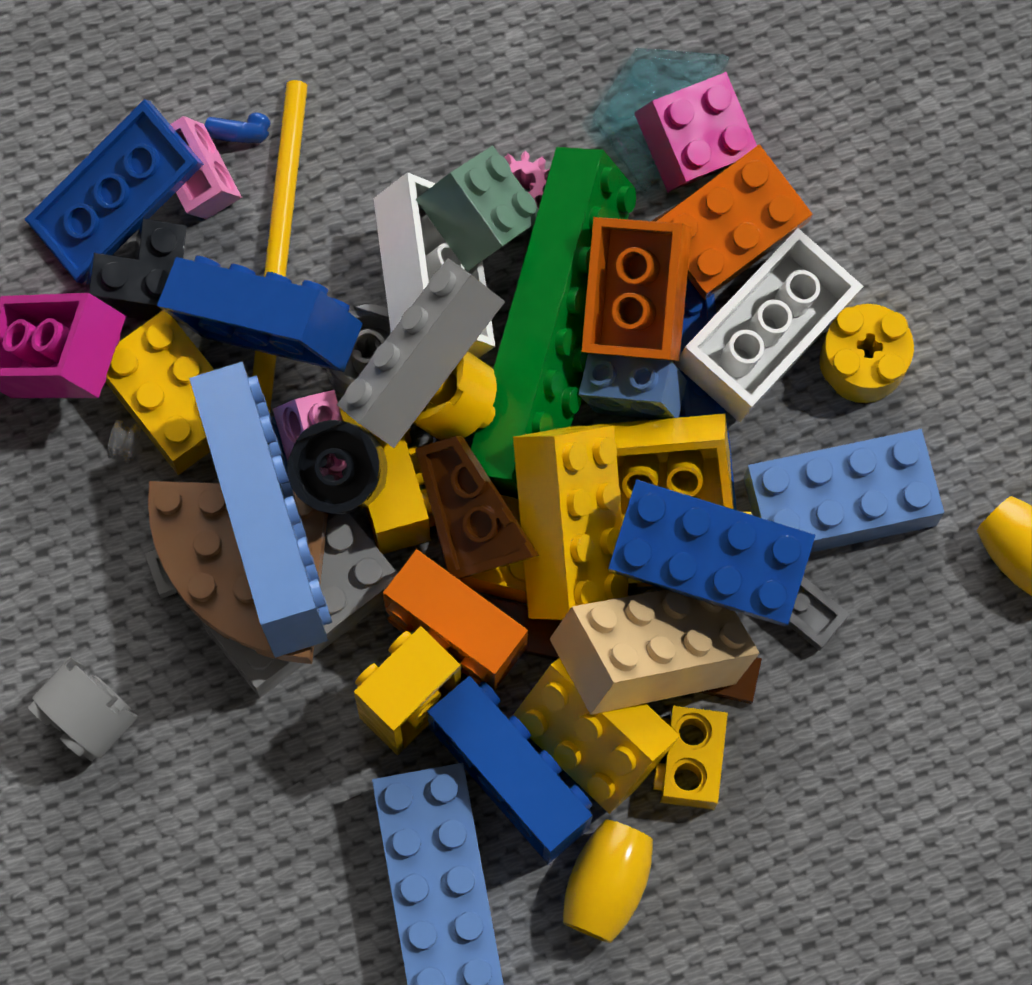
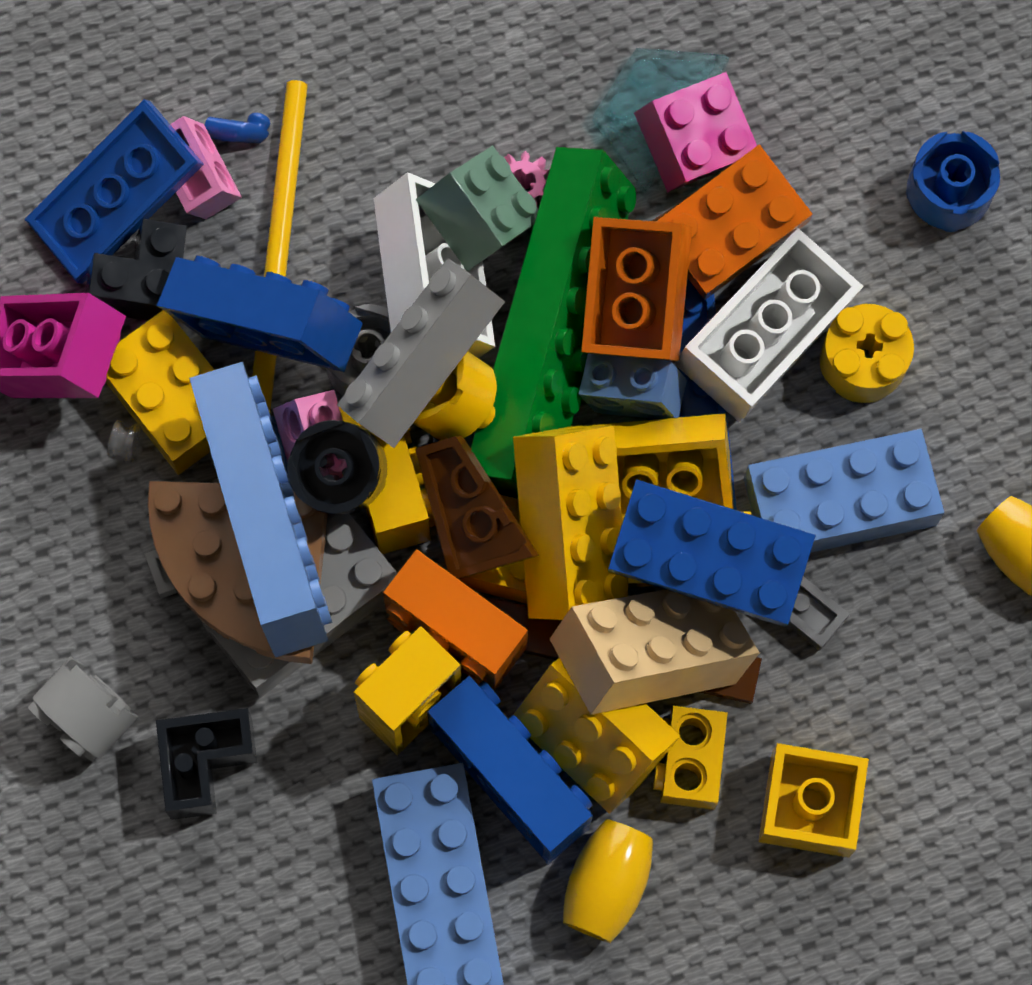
none -> black brick [156,708,257,820]
none -> yellow brick [758,743,869,858]
none -> blue brick [906,131,1001,232]

